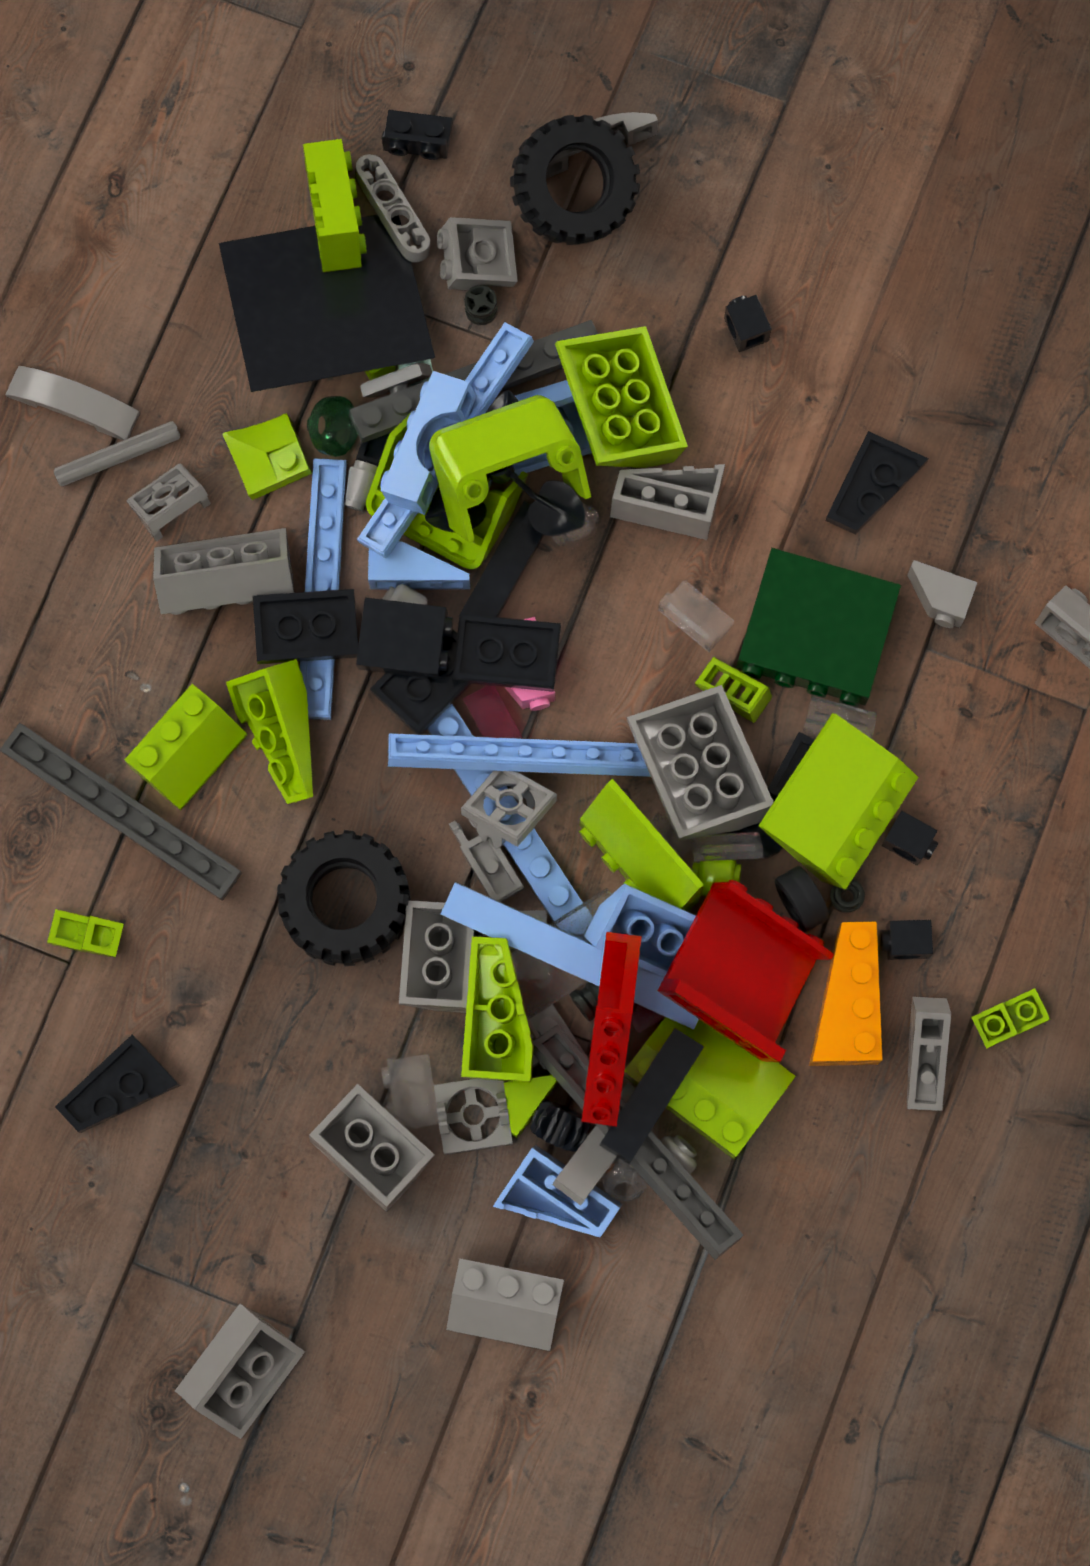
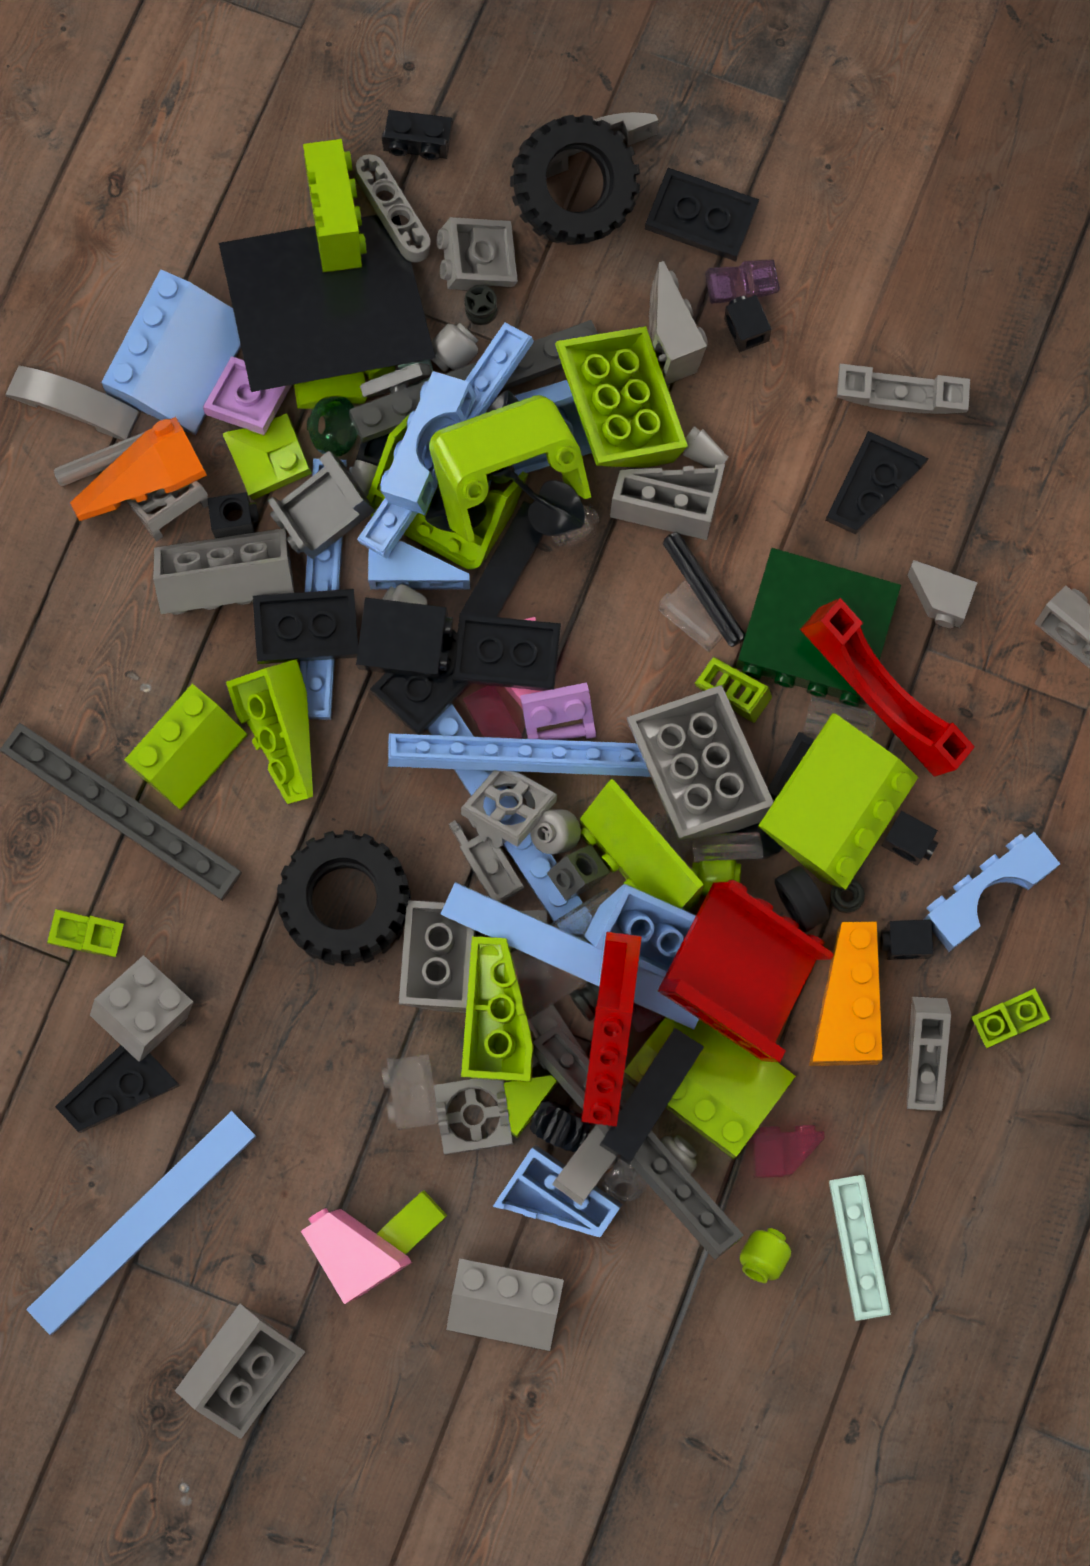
light grey slope [309,1084,435,1212] -> none
none -> light blue tile [26,1111,257,1335]
none -> orange wedge [70,417,207,521]
none -> light grey brick [90,955,193,1062]
none -> light blue slope [101,269,241,436]
none -> lavender plate [203,356,292,435]
none -> black brick [207,492,259,538]
none -> panel [267,451,376,559]
none -> lime slope [294,372,367,409]
none -> bright pink slope [301,1208,412,1304]
none -> lime slope [377,1190,447,1255]
none -> light grey head [431,322,479,372]
none -> lavender plate [520,682,596,740]
none -> light grey head [530,809,581,855]
none -> dark grey brick [547,845,610,901]
none -> black plate [645,168,759,262]
none -> light grey slope [649,261,708,385]
none -> black axle [663,532,746,647]
none -> light grey cone [683,426,729,468]
none -> clear purple slope [705,260,780,304]
none -> lime head [739,1228,791,1283]
none -> clear pink slope [752,1125,825,1178]
none -> red arch [800,598,975,777]
none -> light aqua tile [829,1175,891,1321]
none -> light grey slope [837,364,970,414]
none -> light blue arch [923,832,1060,952]

